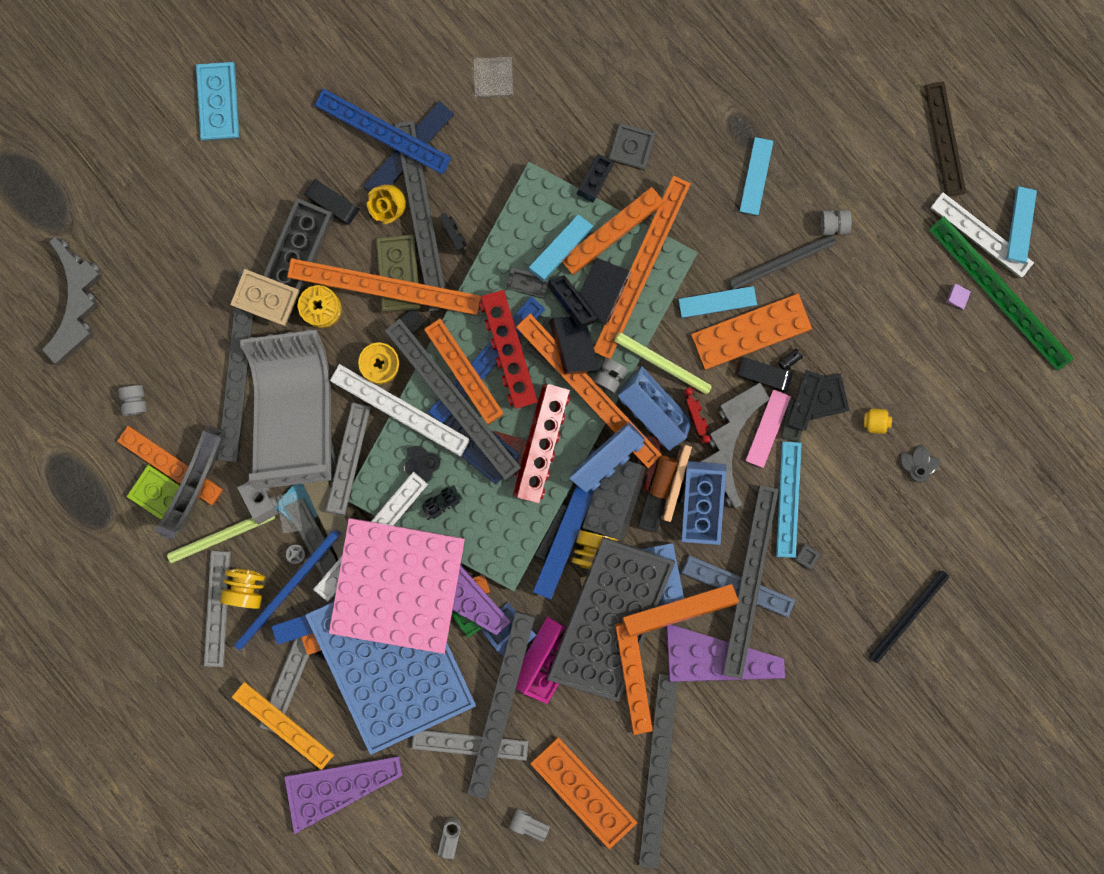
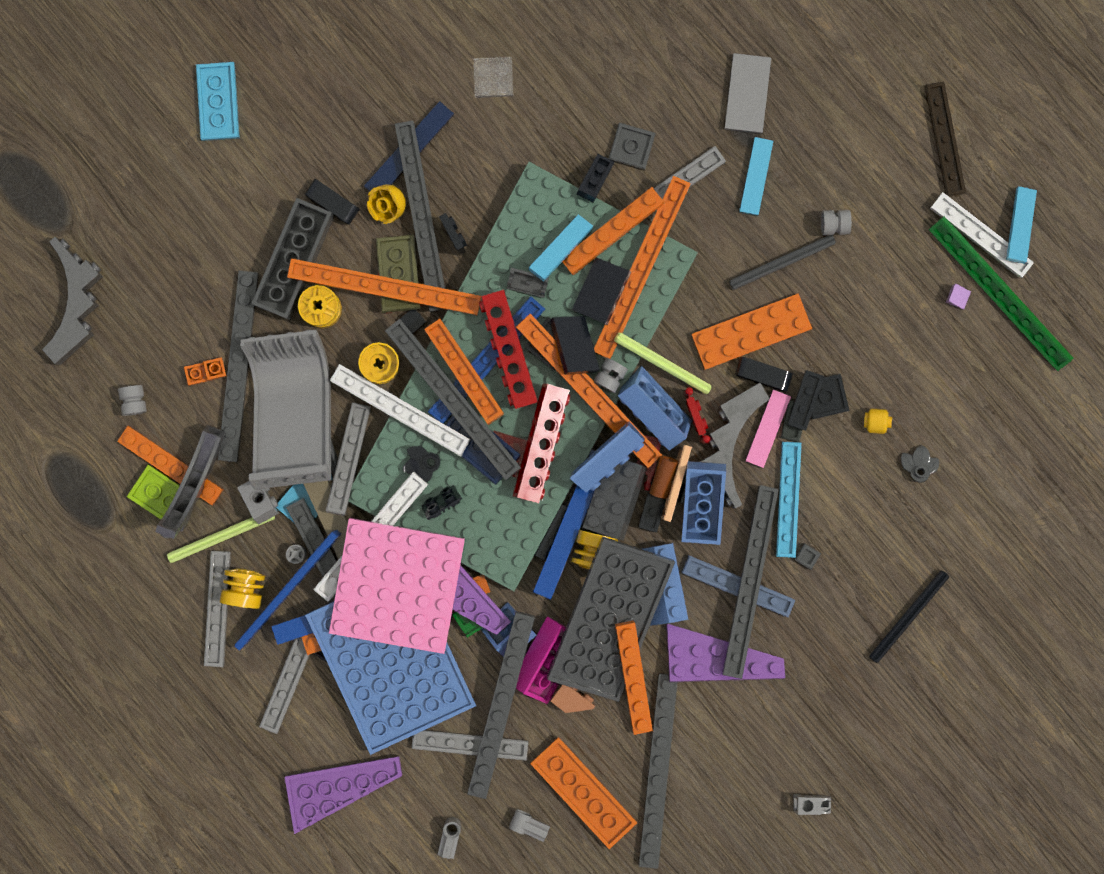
tan plate [230,269,300,326] -> none
light orange plate [232,681,334,770] -> none
clear tile [277,492,303,534] -> none
blue tile [314,89,452,175] -> none
black plate [547,275,597,329] -> none
orange tile [622,584,739,637] -> none
medium azure tile [678,286,757,318] -> none
black pin [778,348,803,370] -> none
none -> orange slope [184,357,226,386]
none -> nougat slope [550,685,595,713]
none -> light grey tile [653,146,726,199]
none -> light grey tile [724,53,771,134]
none -> light grey leg [793,794,831,815]

